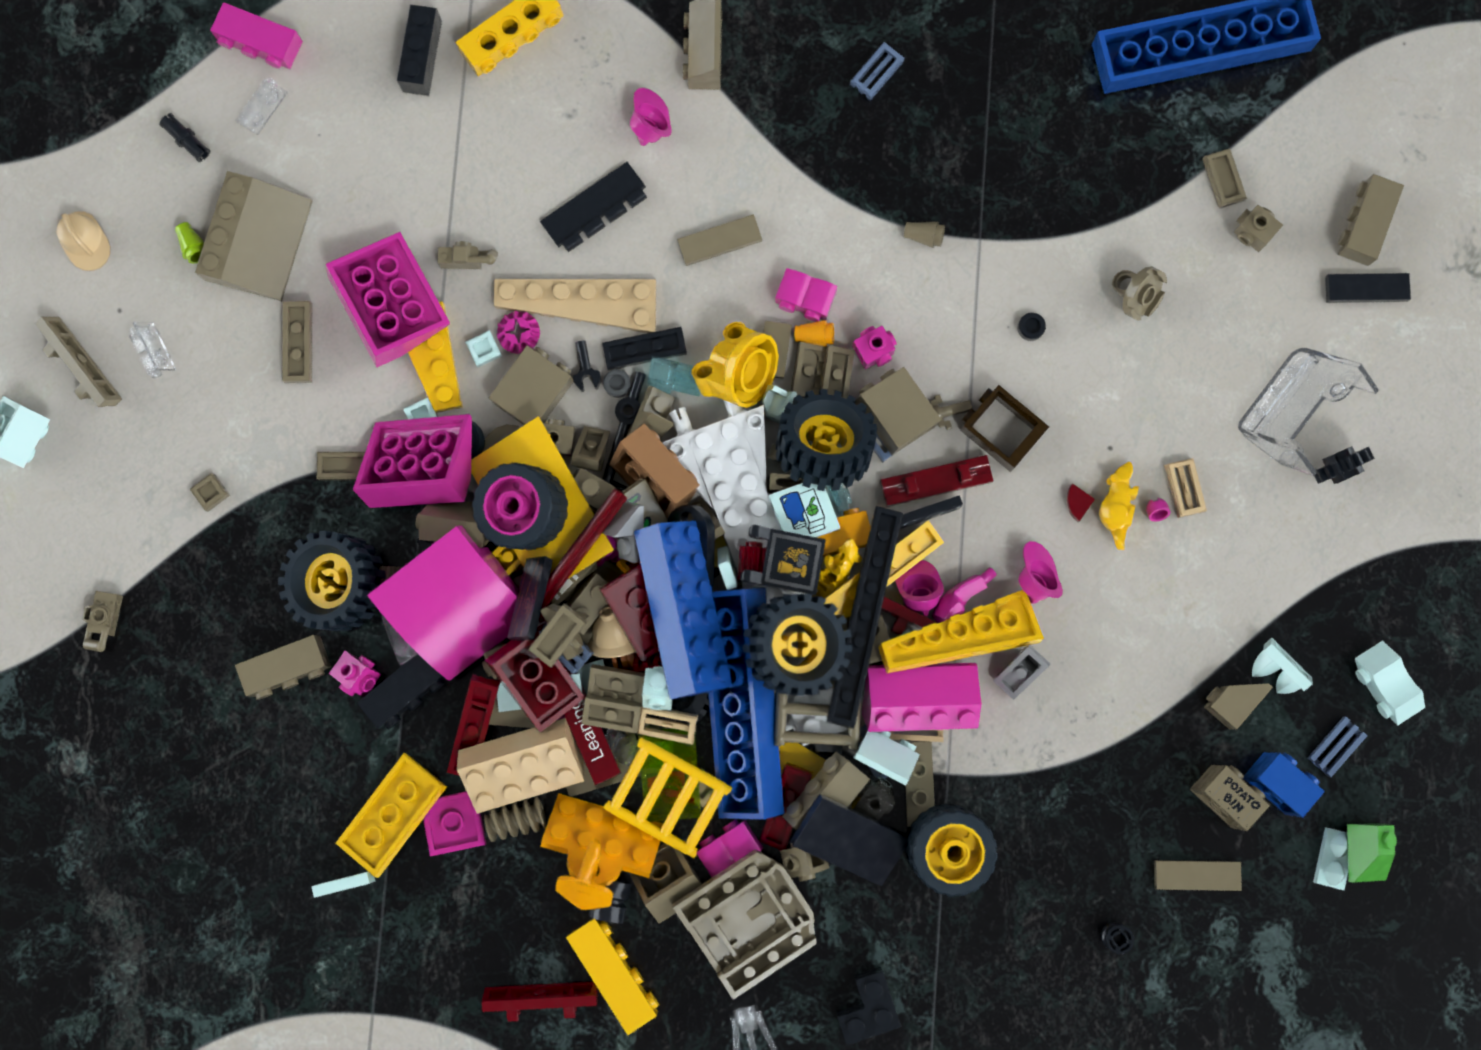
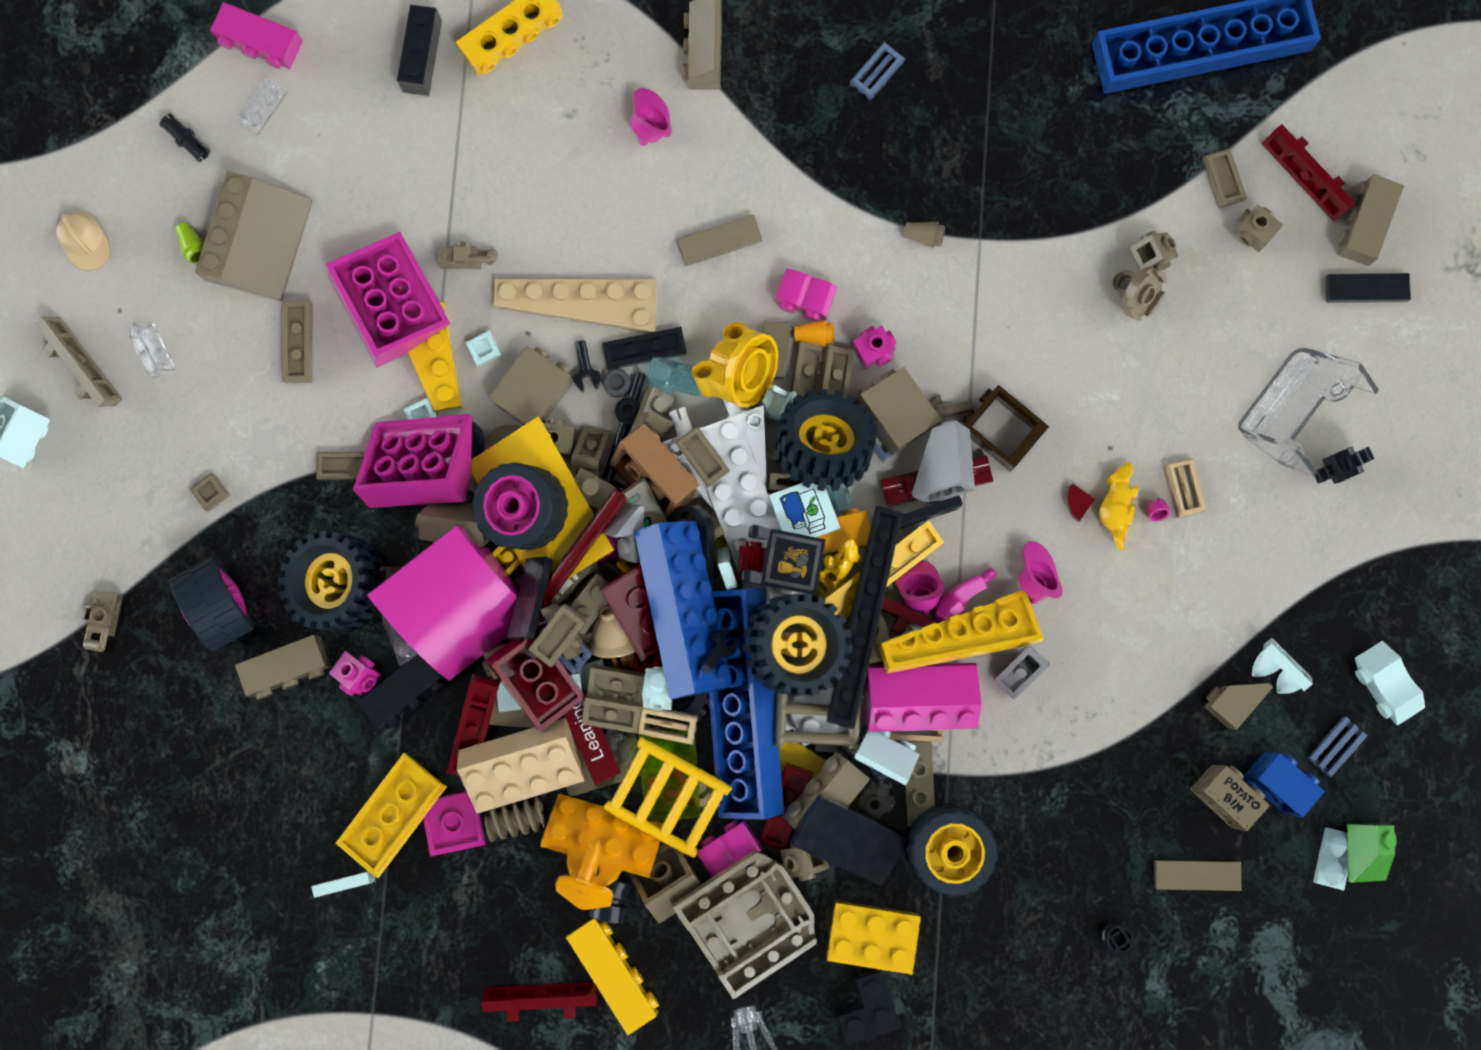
dark pink gear [496,311,540,354] -> none
black windscreen [540,162,647,253] -> none
black tile [1018,313,1046,341] -> none
none -> black wheel [169,557,254,651]
none -> dark tan tile [675,426,730,488]
none -> black bar [701,628,737,673]
none -> yellow brick [826,900,921,975]
none -> light grey slope [912,420,975,505]
none -> dark tan brick [1130,231,1178,271]
none -> dark red hinge [1262,124,1355,222]

